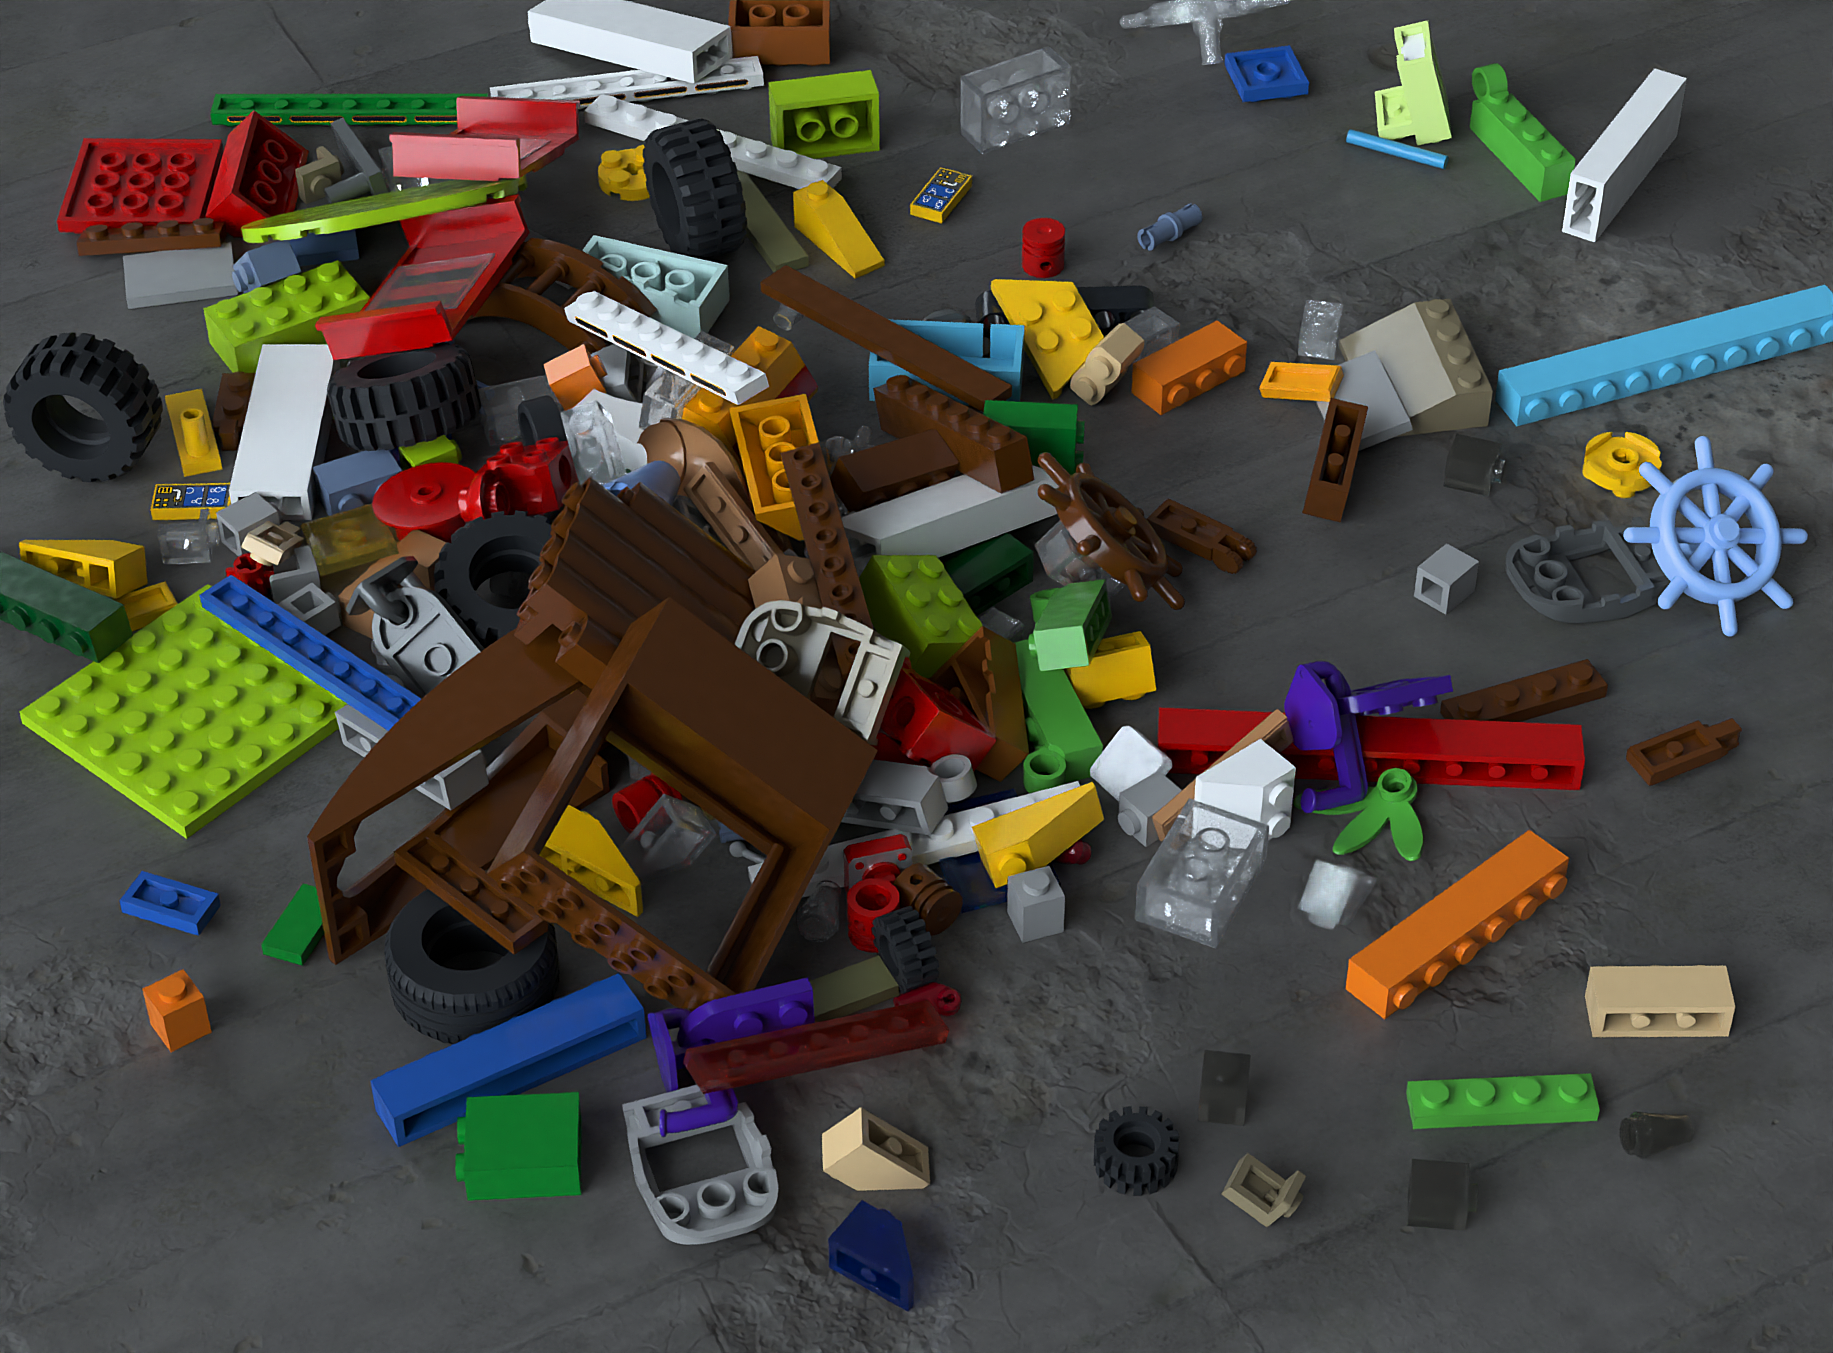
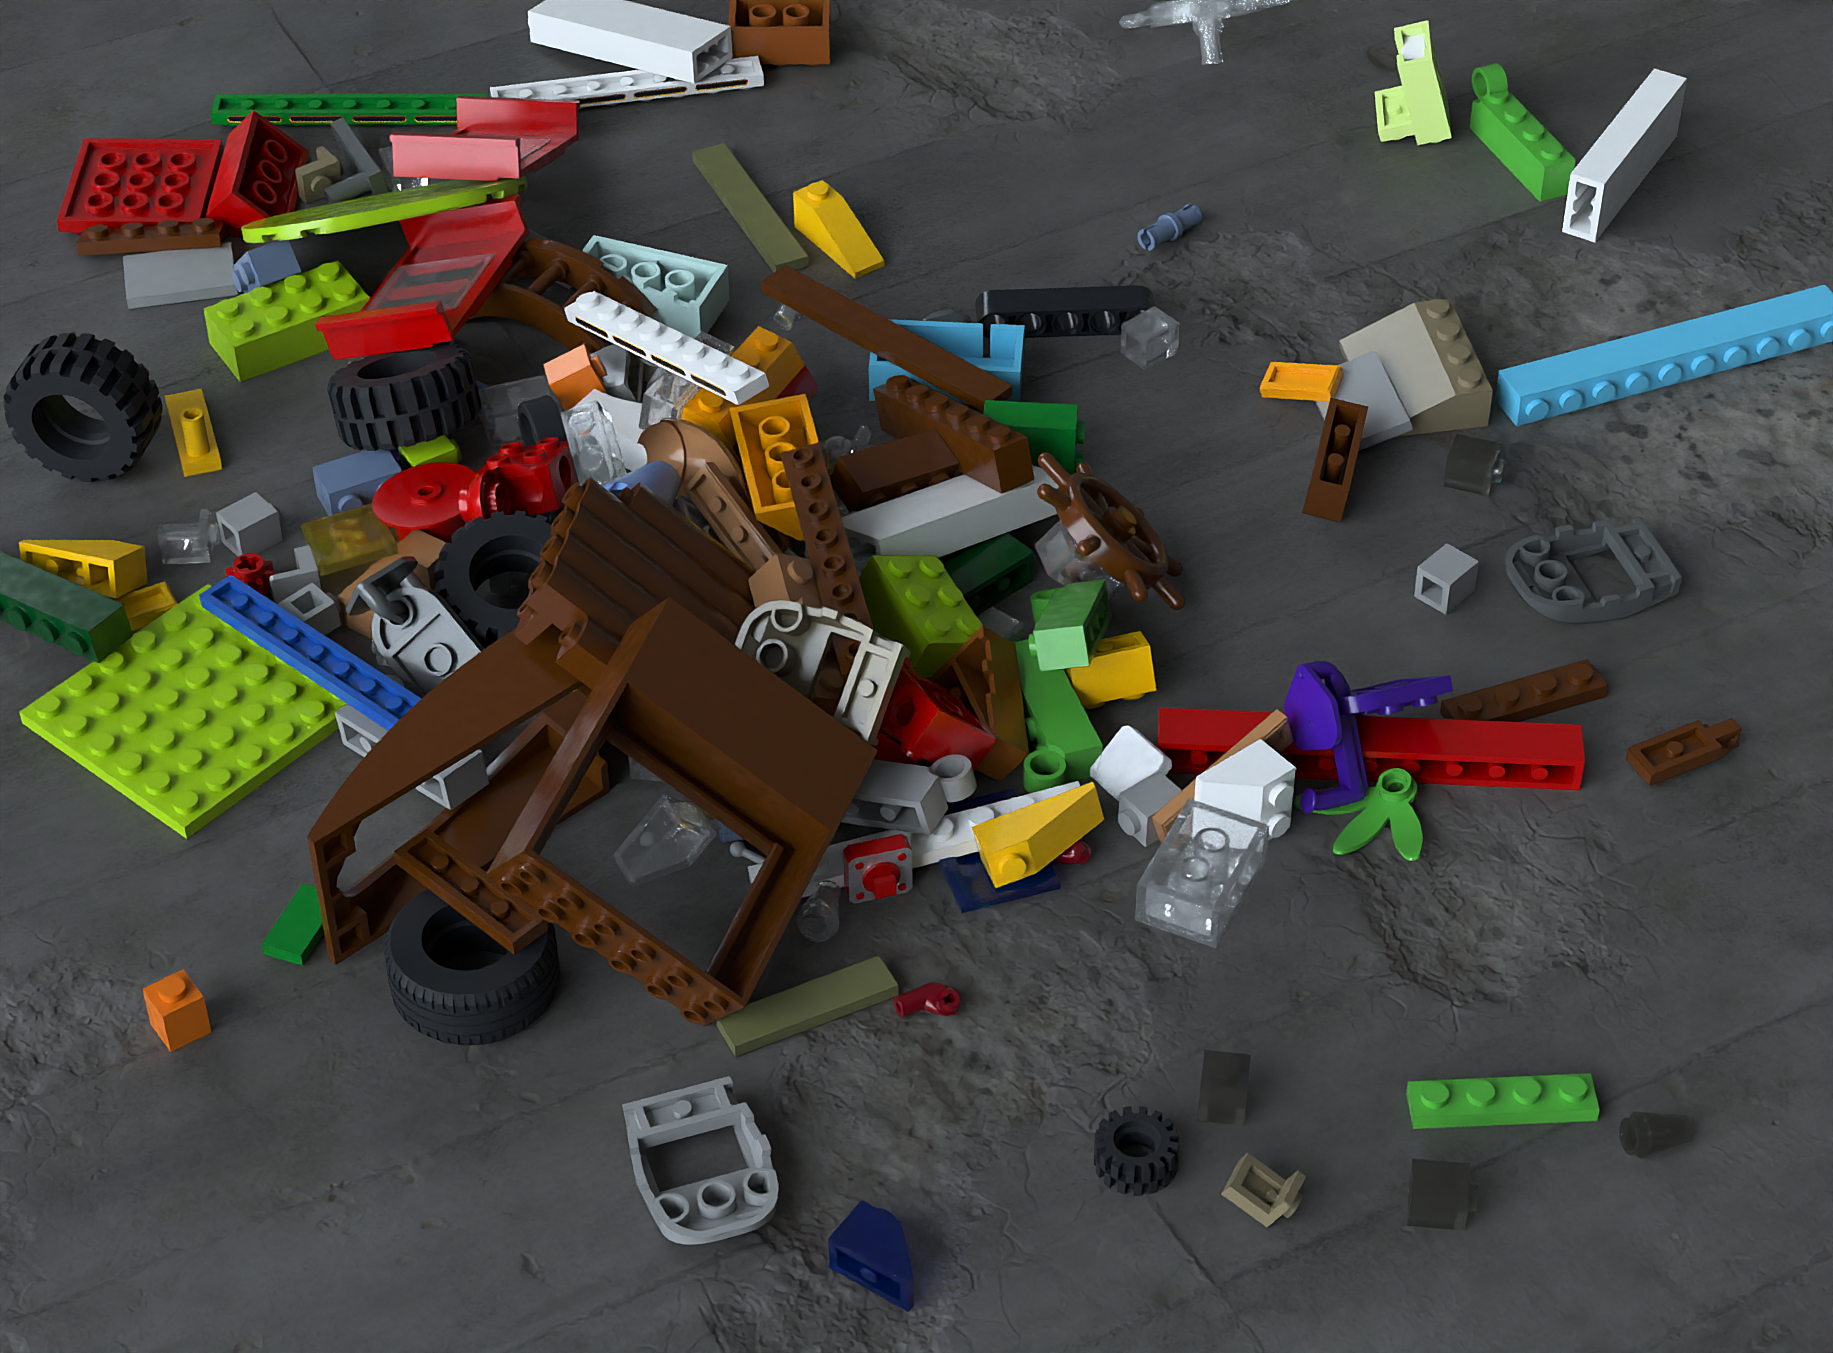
blue plate [119,871,221,936] -> none
tile [150,483,231,520] -> none
reddish brown hinge [212,372,256,451] -> none
white brick [229,344,340,520] -> none
tan hinge [241,521,304,566] -> none
medium blue tile [289,229,359,266] -> none
blue brick [370,973,647,1147] -> none
green brick [455,1092,582,1201] -> none
yellow slope [540,805,643,917] -> none
white plate [584,94,842,189] -> none
yellow plate [598,145,650,201] -> none
red piece [612,773,684,838] -> none
black tyre [643,118,747,260] -> none
dark purple plate [648,977,817,1137] -> none
clear red plate [683,1000,949,1094] -> none
lime brick [768,70,880,159] -> none
tan slope [822,1107,930,1191] -> none
red piece [847,878,900,953] -> none
black tyre [872,906,939,994] -> none
reddish brown piece [893,863,963,936] -> none
tile [910,167,972,223] -> none
clear brick [961,46,1071,154] -> none
yellow wing [991,279,1104,400] -> none
light grey brick [1007,866,1065,943] -> none
red piece [1022,218,1065,278] -> none
tan brick [1070,323,1144,405] -> none
orange brick [1131,320,1247,415] -> none
reddish brown hinge [1146,499,1257,574] -> none
blue plate [1225,45,1309,102] -> none
clear brick [1298,299,1343,360] -> none
clear slope [1298,859,1377,930] -> none
orange brick [1345,829,1569,1019] -> none
dark azure bar [1346,129,1449,169] -> none
yellow plate [1582,432,1662,498] -> none
tan brick [1585,965,1735,1037] -> none
light blue piece [1623,436,1808,637] -> none

